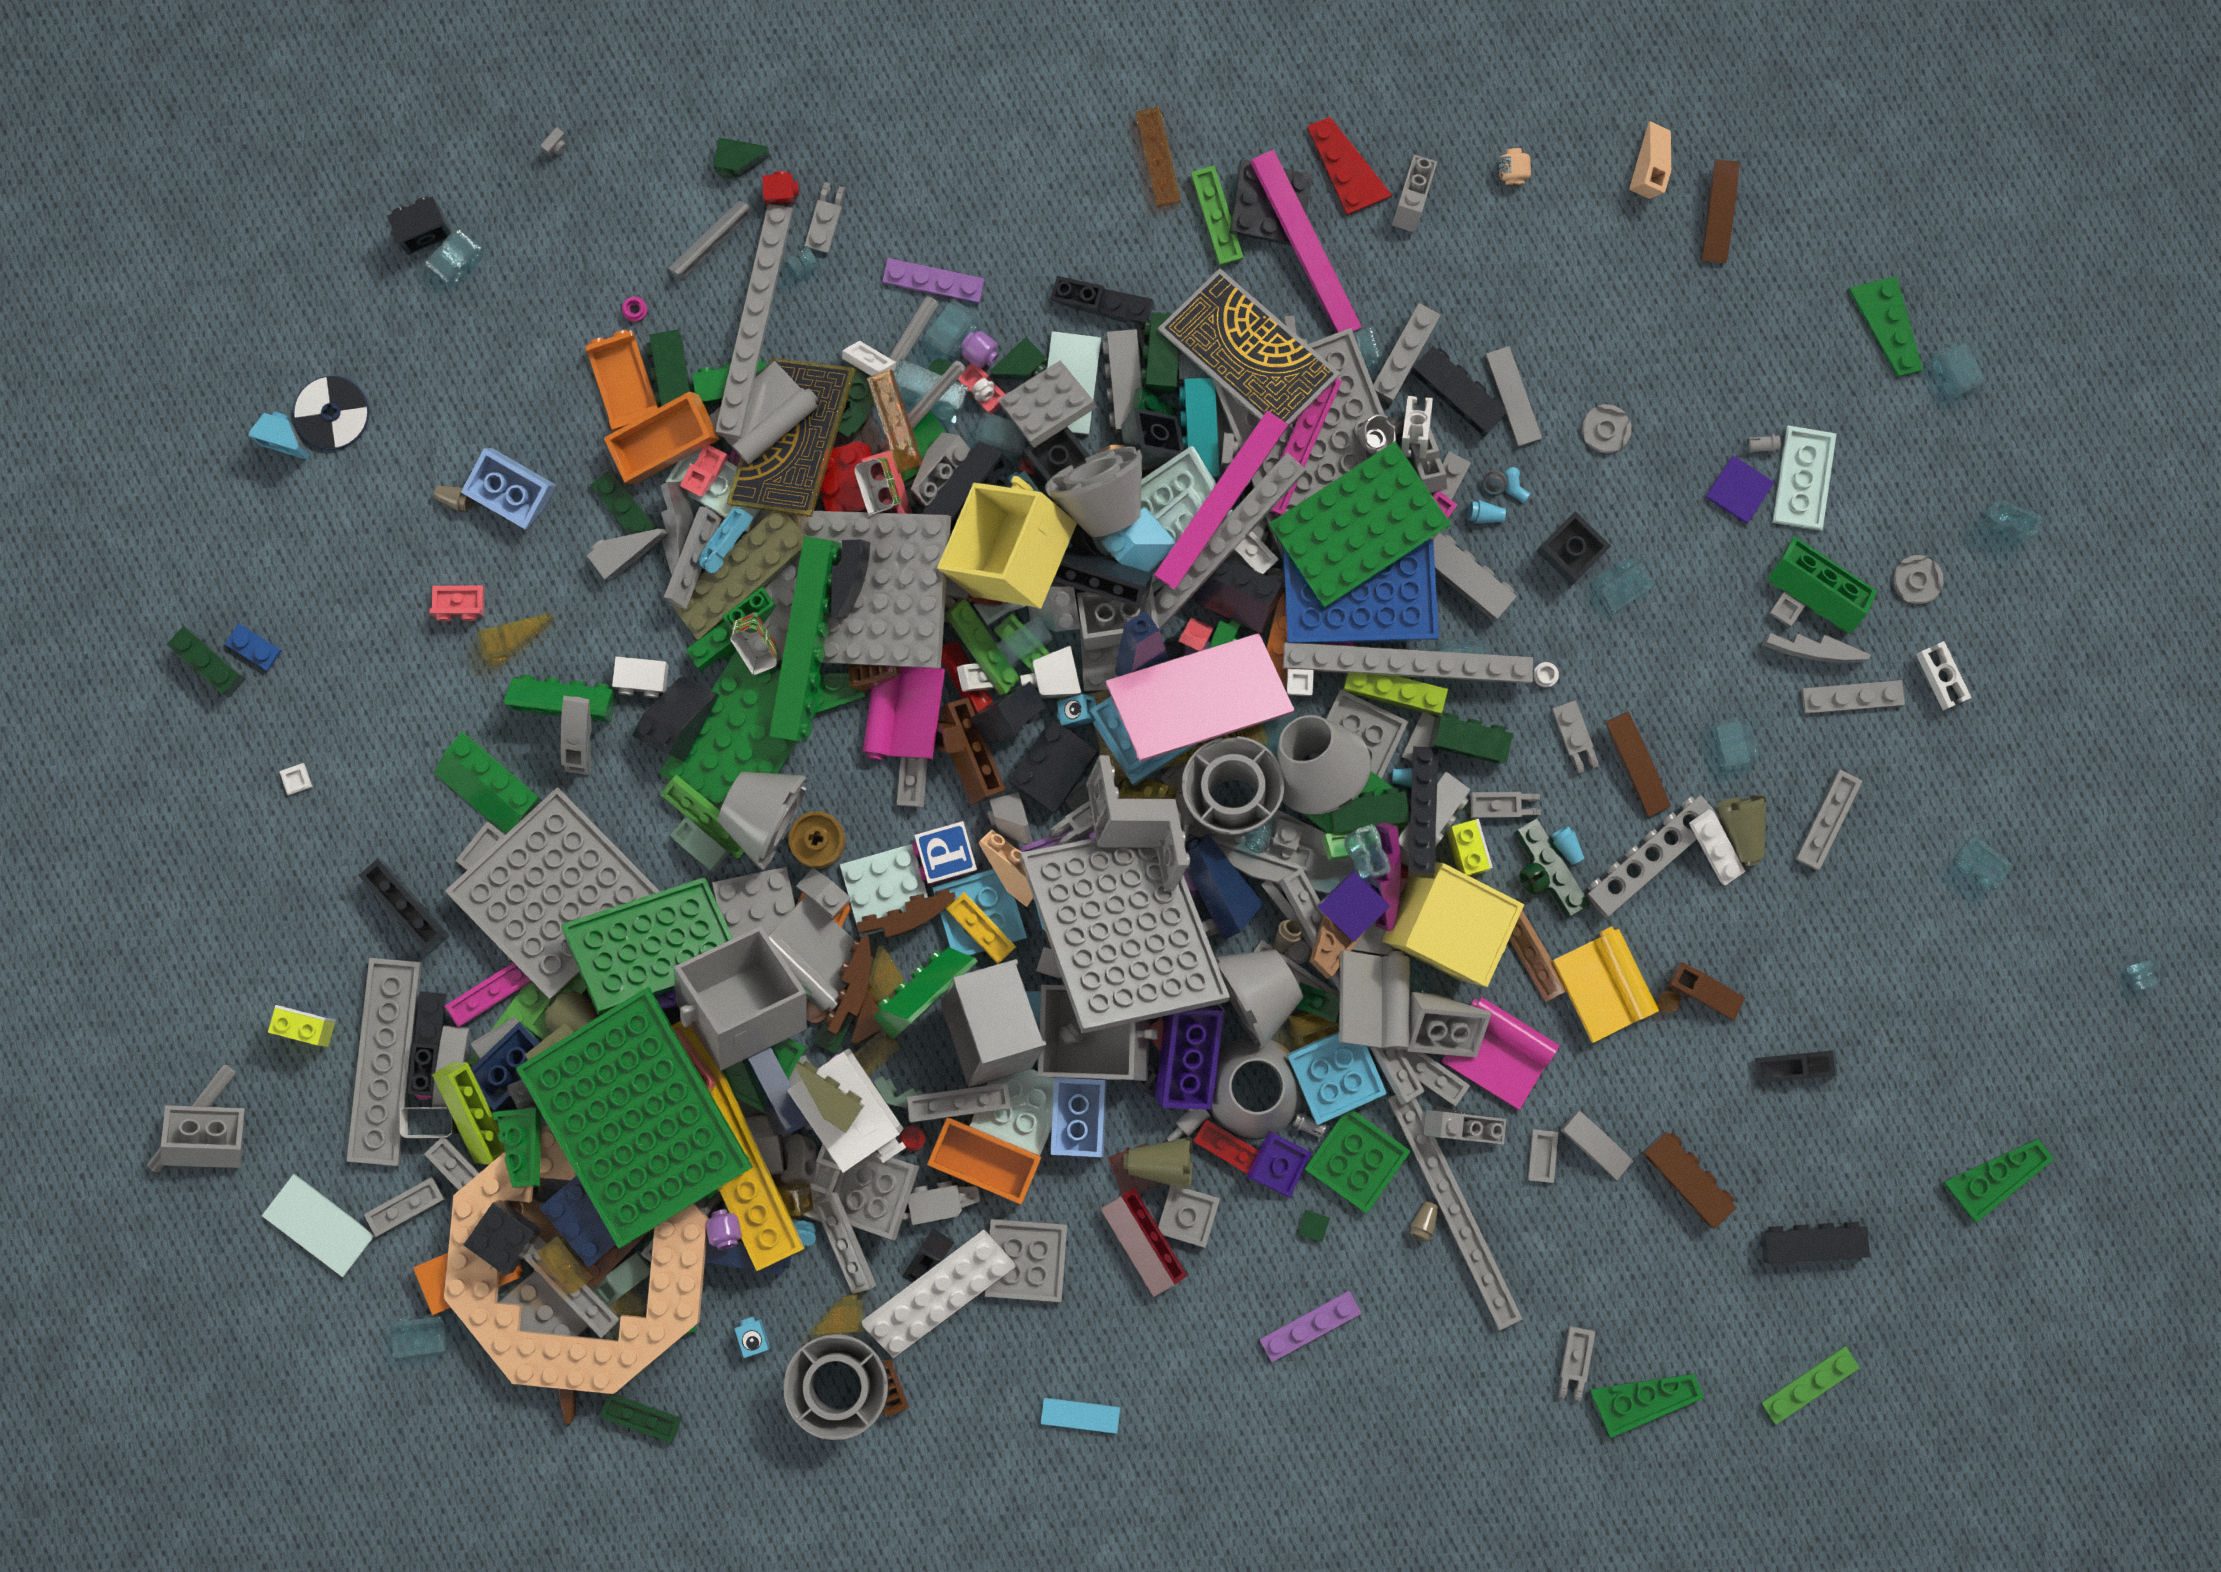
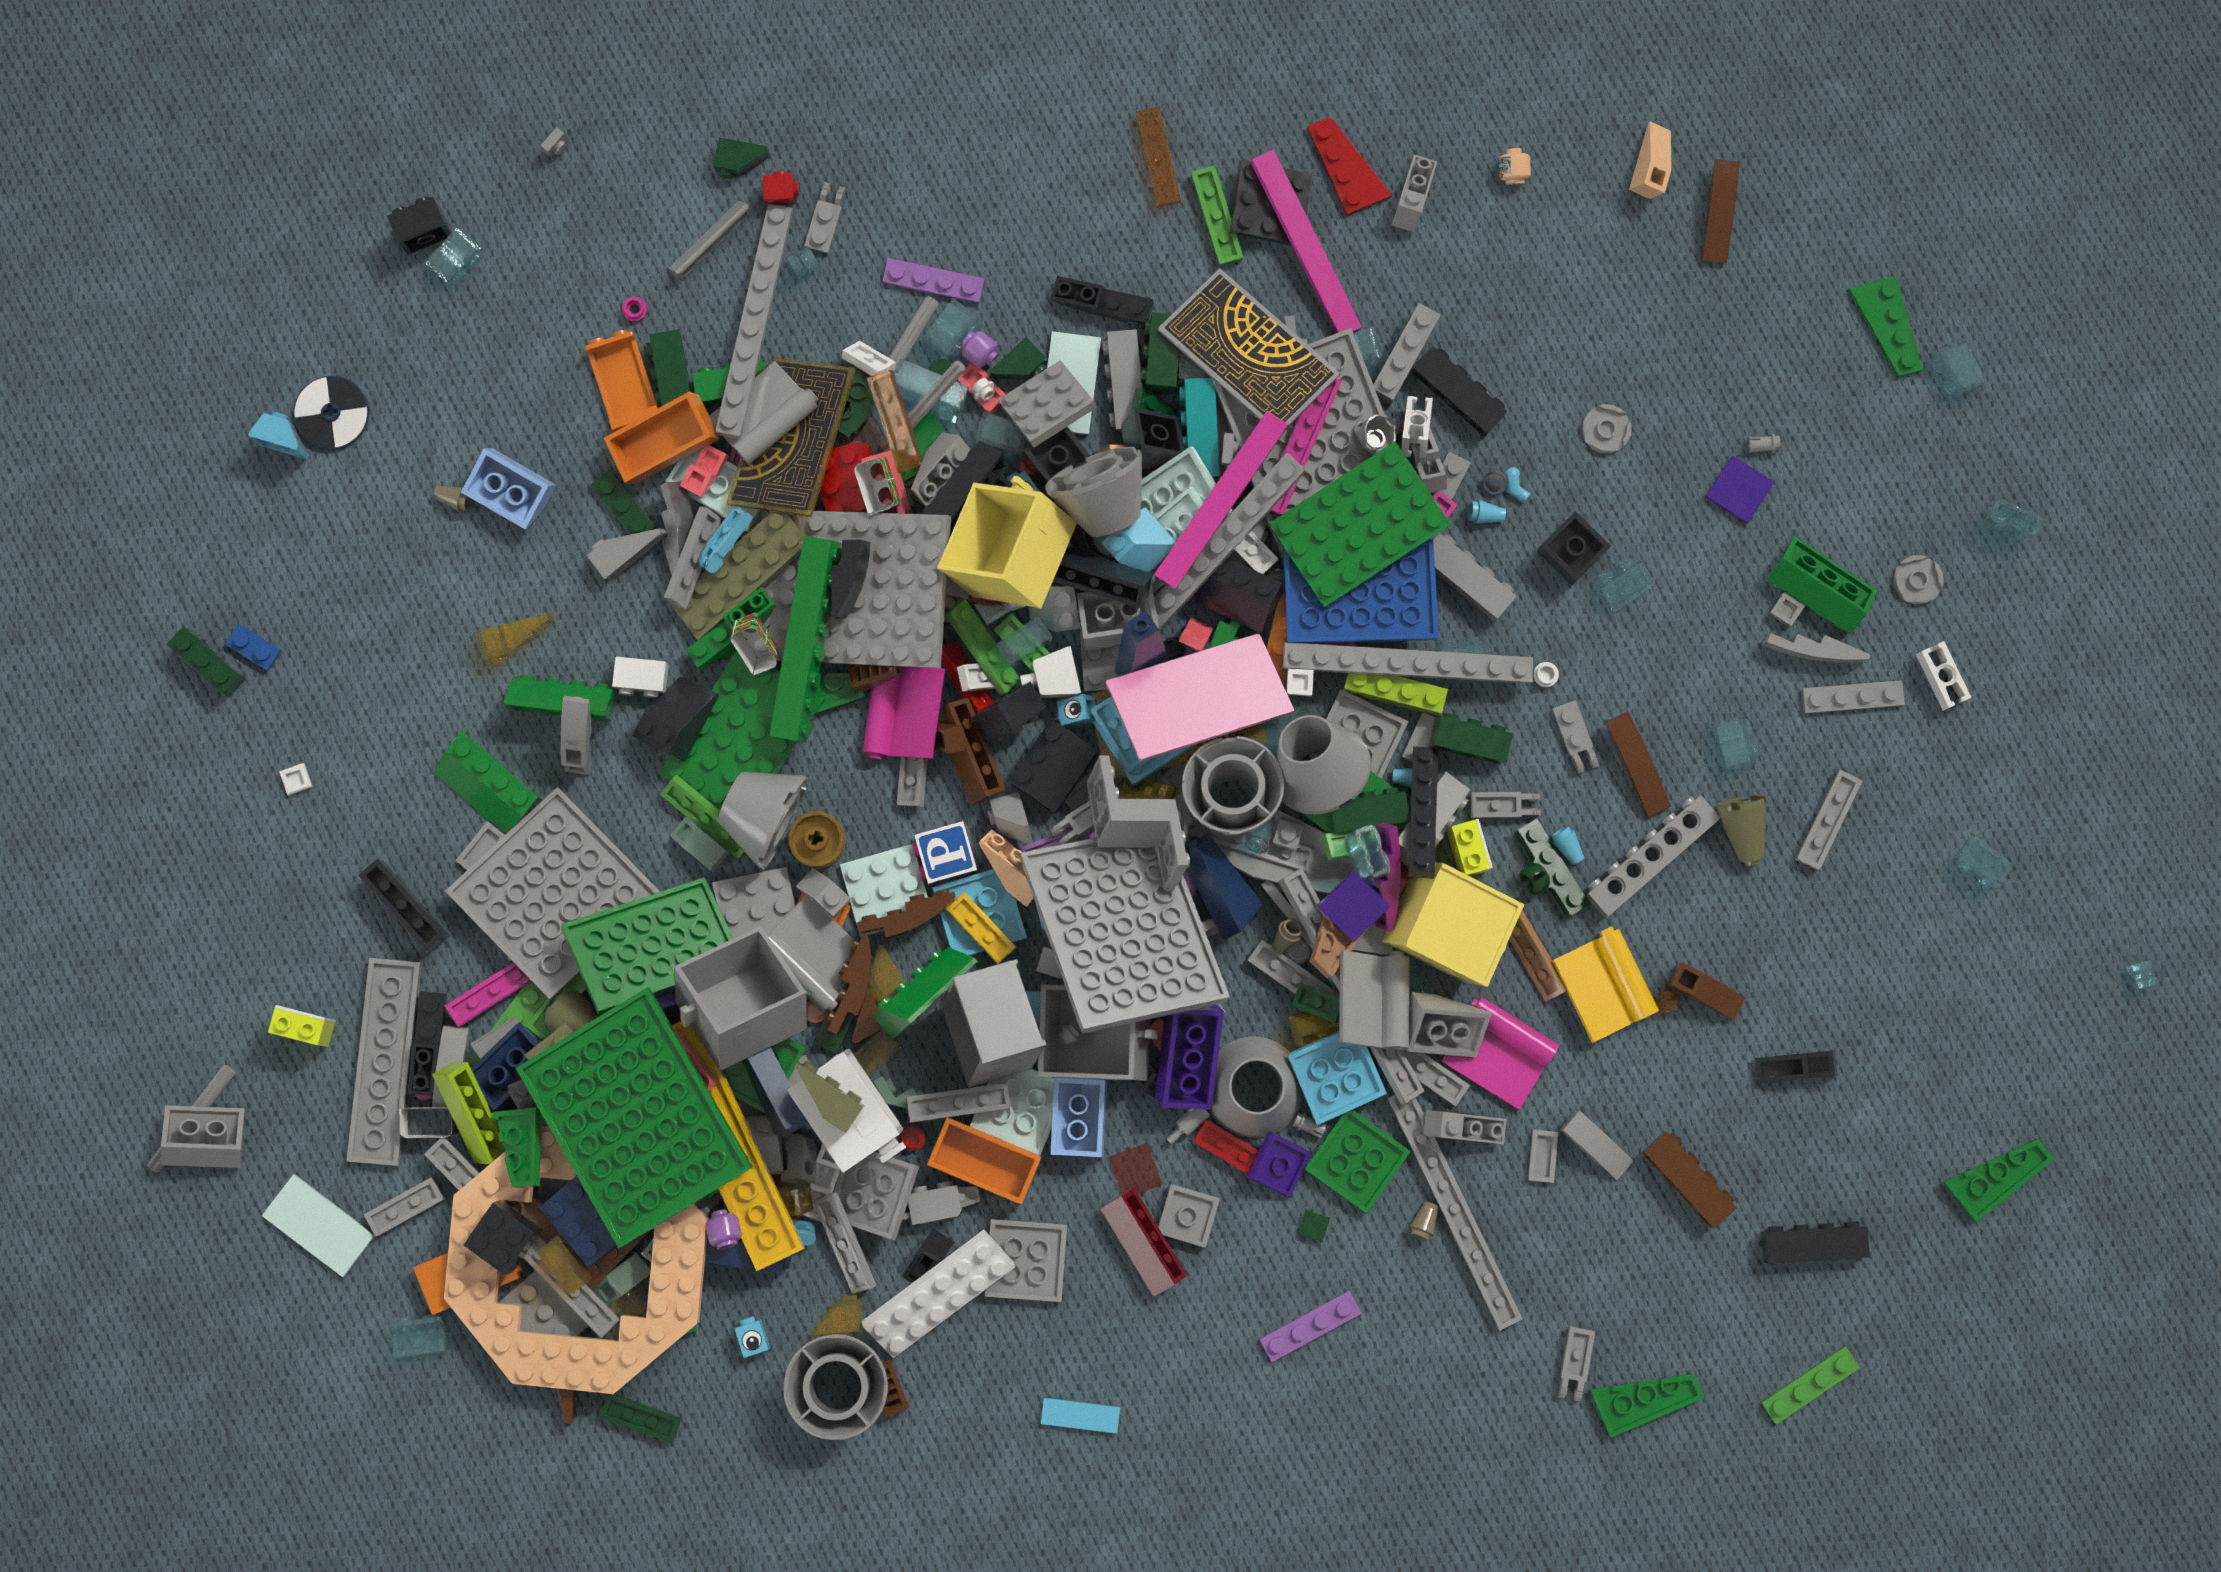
coral bracket [429,586,484,621] -> none
olive cone [1124,1138,1193,1189] -> none
light grey cone [1215,950,1303,1049] -> none
light grey tile [1485,346,1542,447] -> none
white plate [1689,809,1745,885] -> none
light aqua tile [1772,426,1836,531] -> none

